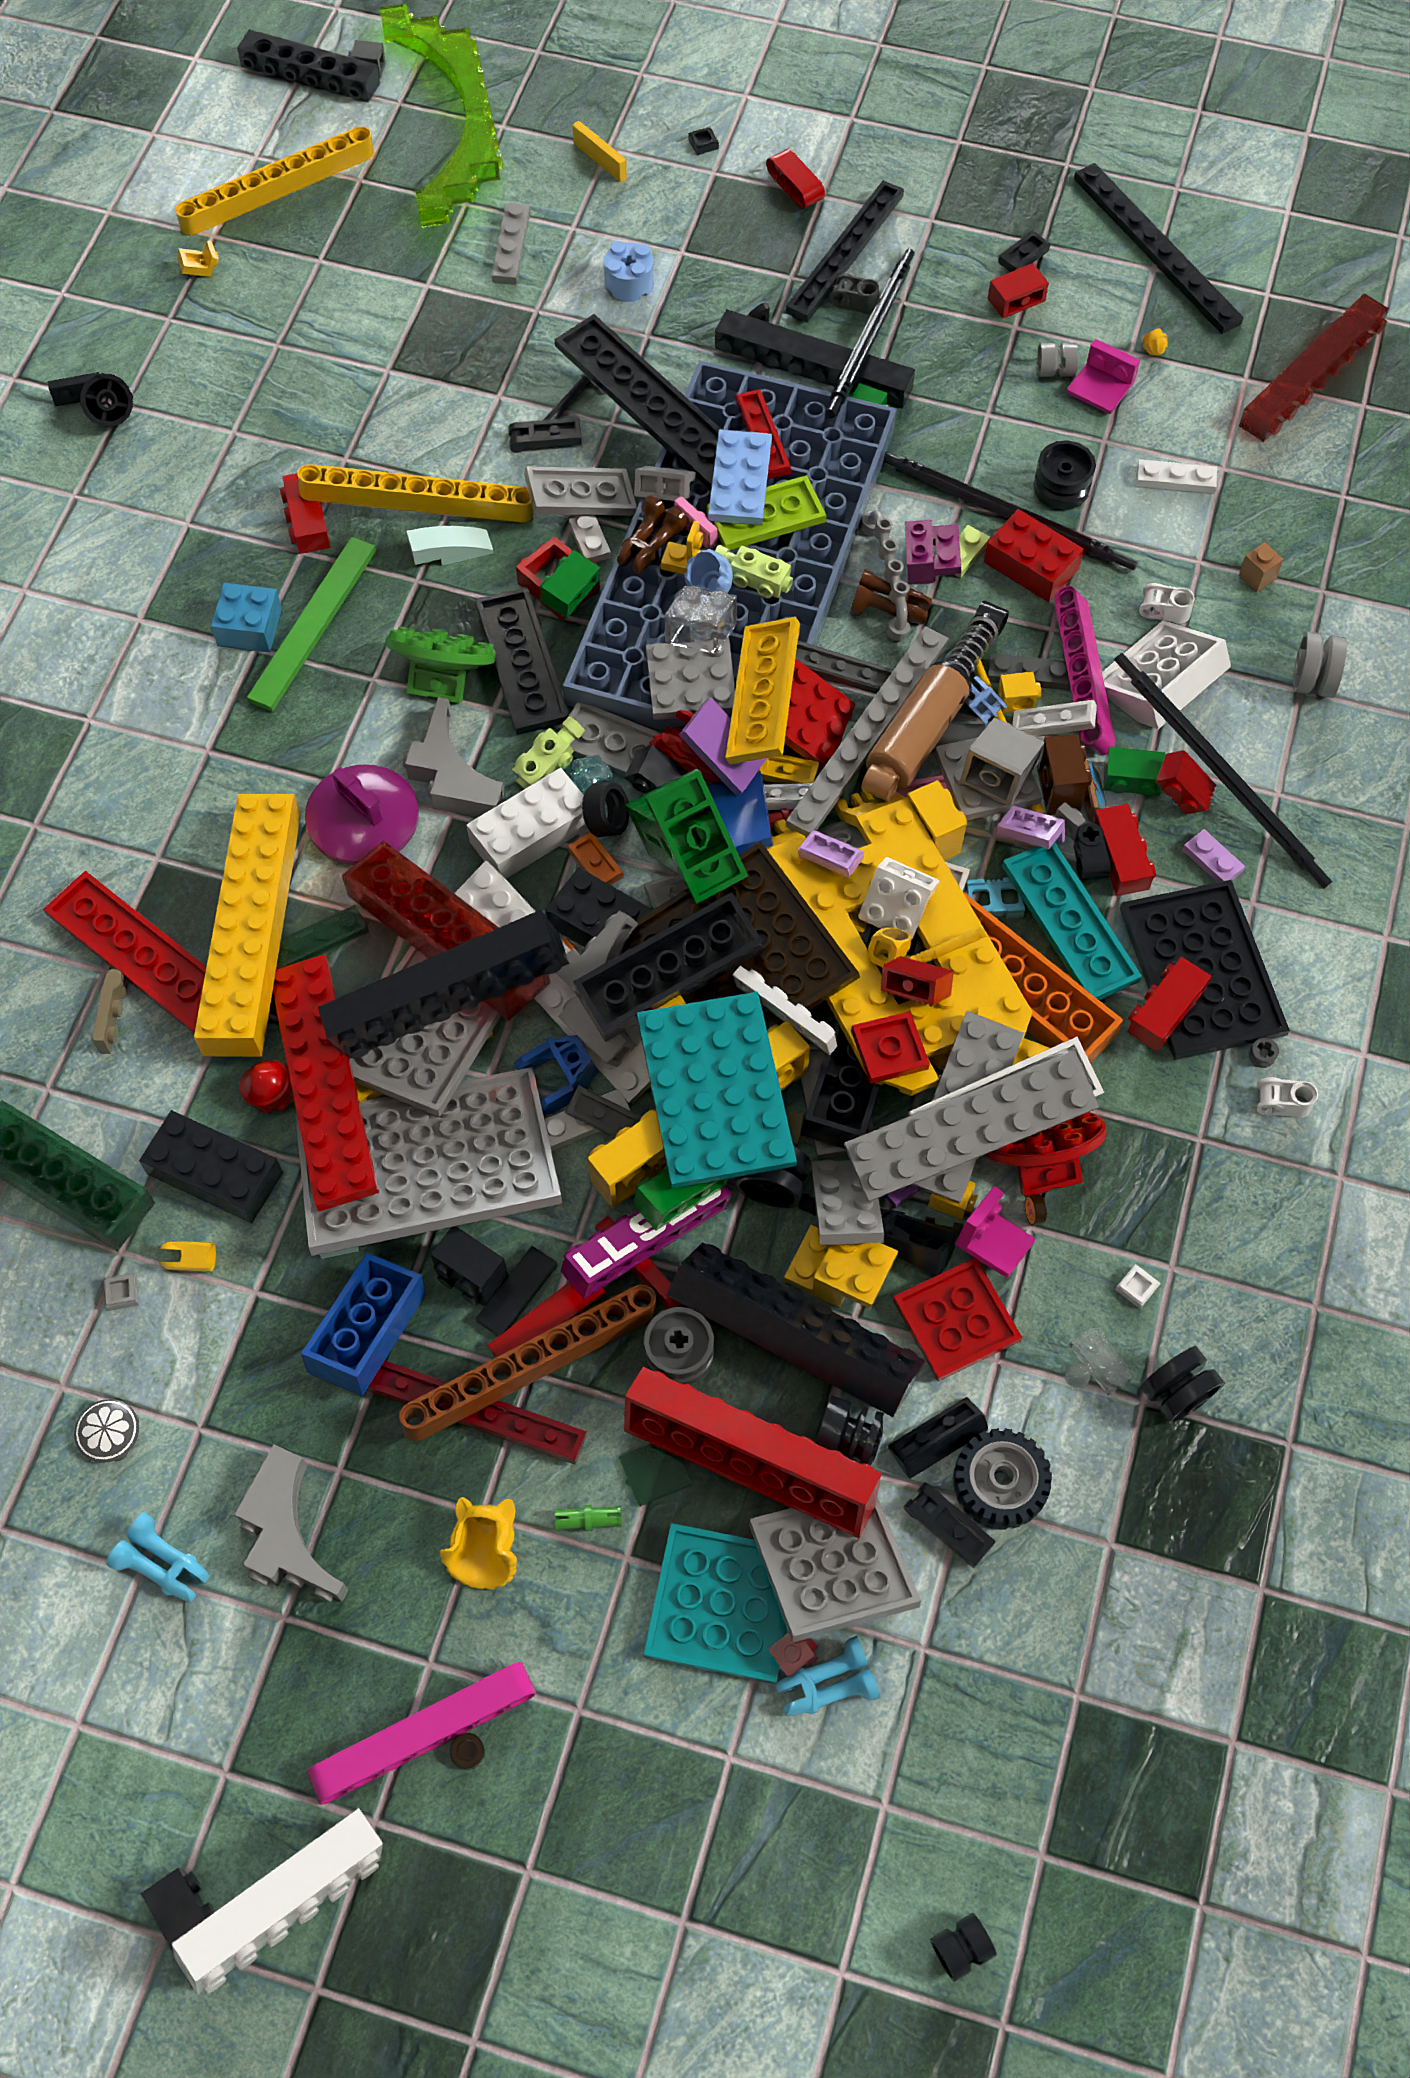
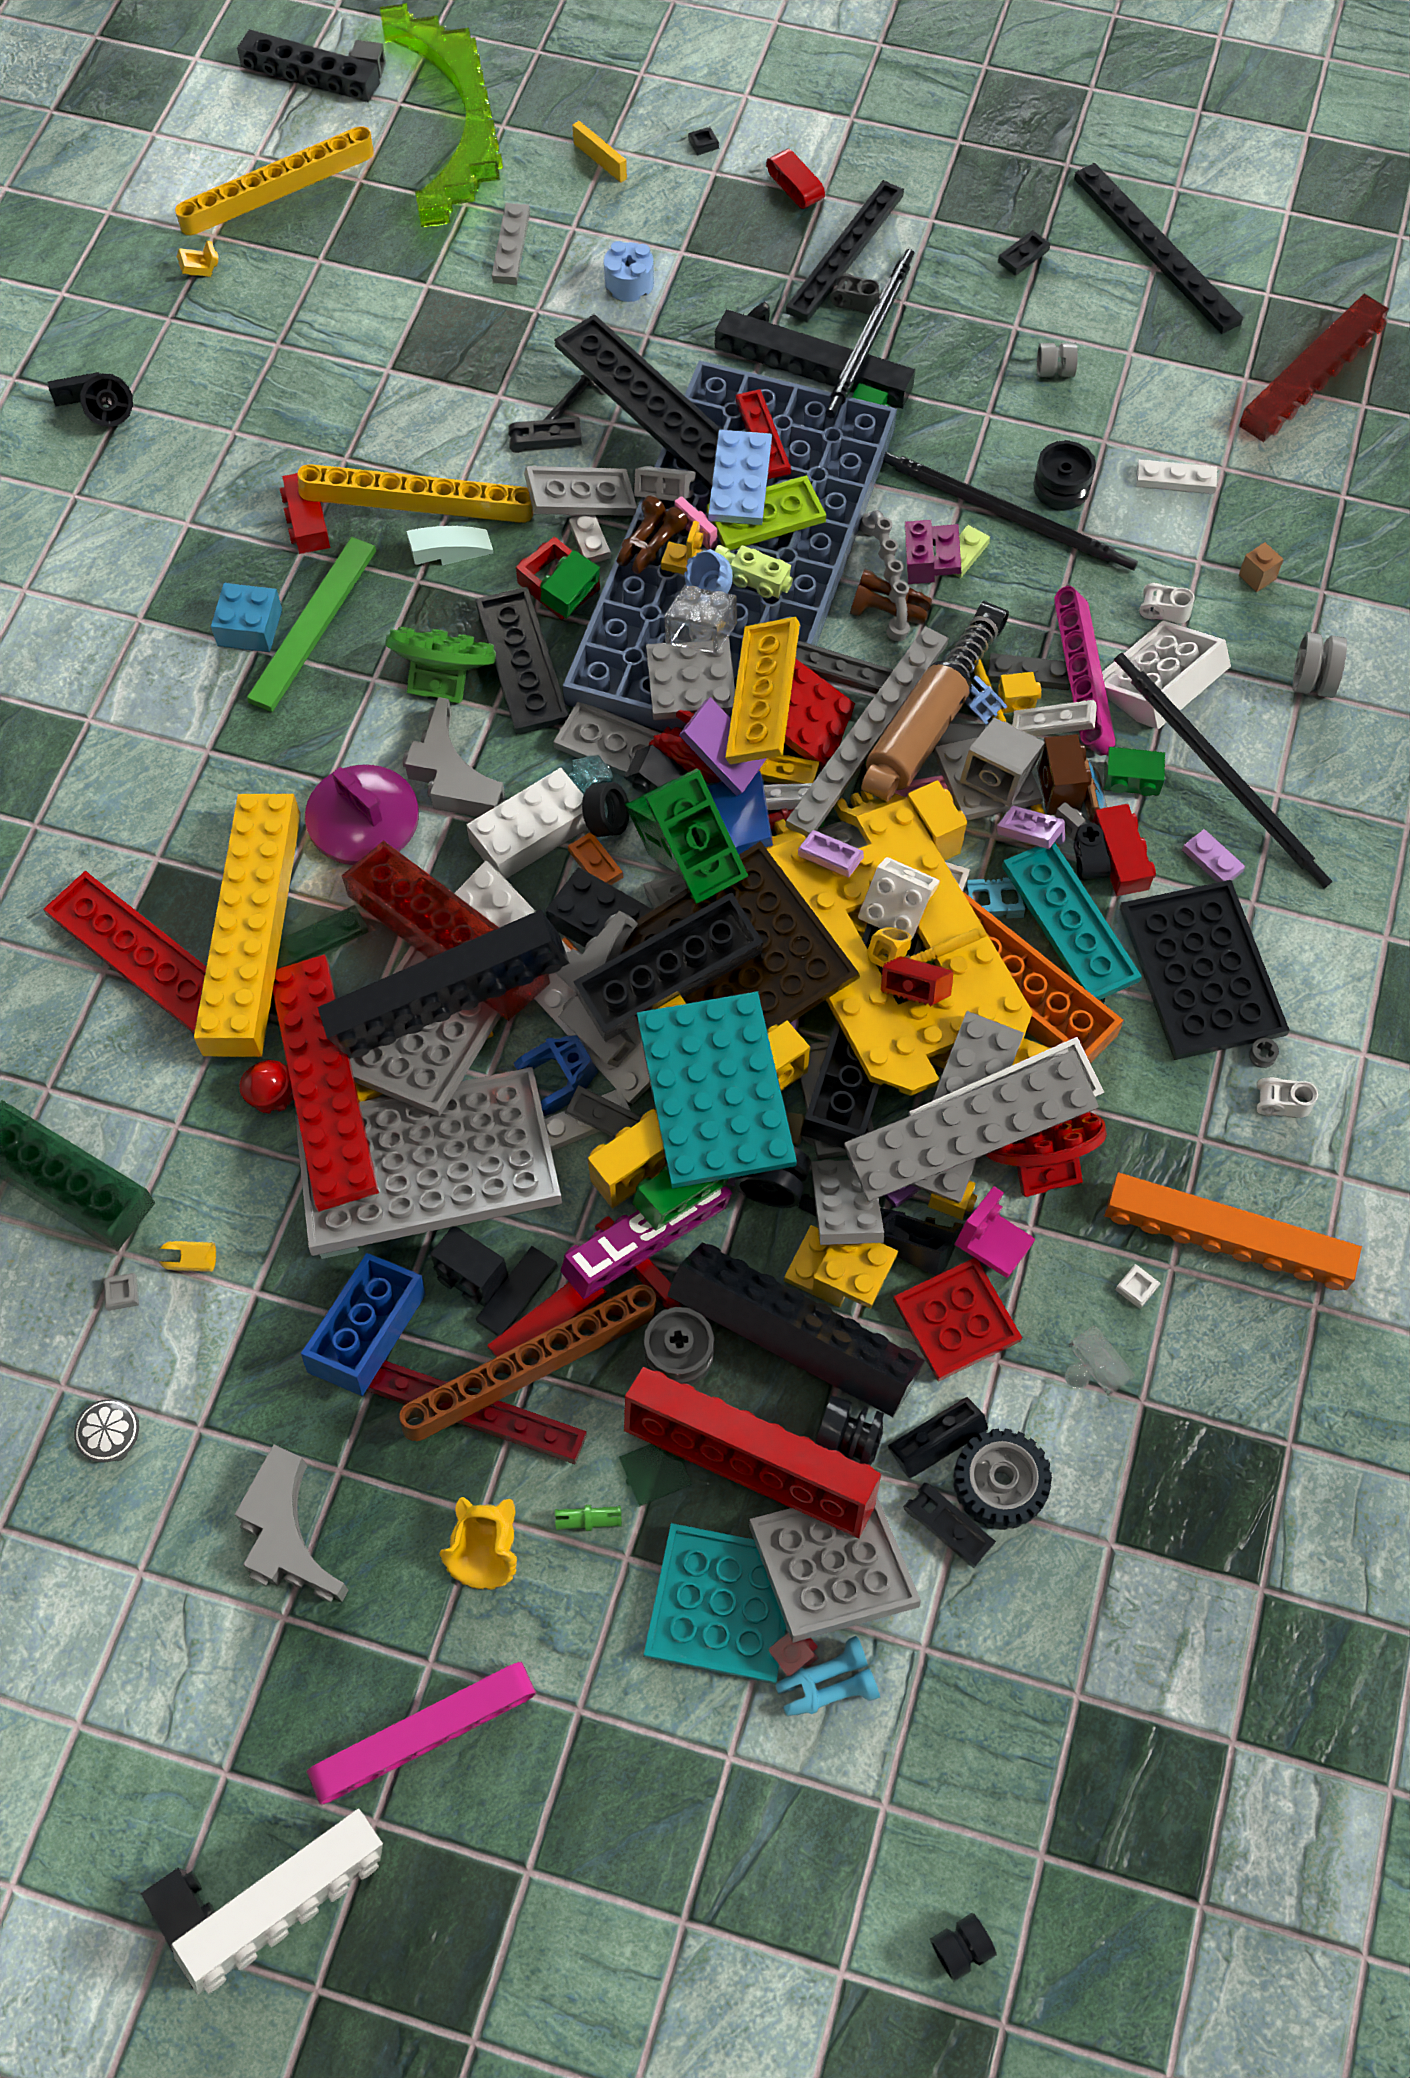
dark tan hinge [92,968,128,1054] -> none
medium azure piece [106,1512,210,1603] -> none
black brick [139,1110,283,1223] -> none
dark brown tile [450,1733,485,1770] -> none
yellowish green brick [512,716,585,789] -> none
white plate [733,966,837,1055] -> none
red plate [851,1011,930,1084] -> none
red brick [984,509,1084,603] -> none
red brick [988,263,1049,319] -> none
dark brown tile [1025,1194,1047,1226] -> none
dark pink bracket [1067,339,1140,414] -> none
red brick [1127,956,1211,1052] -> none
black wheel [1140,1346,1225,1425] -> none
yellow plate [1142,329,1168,356] -> none
red brick [1156,750,1217,814] -> none
none -> orange brick [1104,1172,1362,1290]

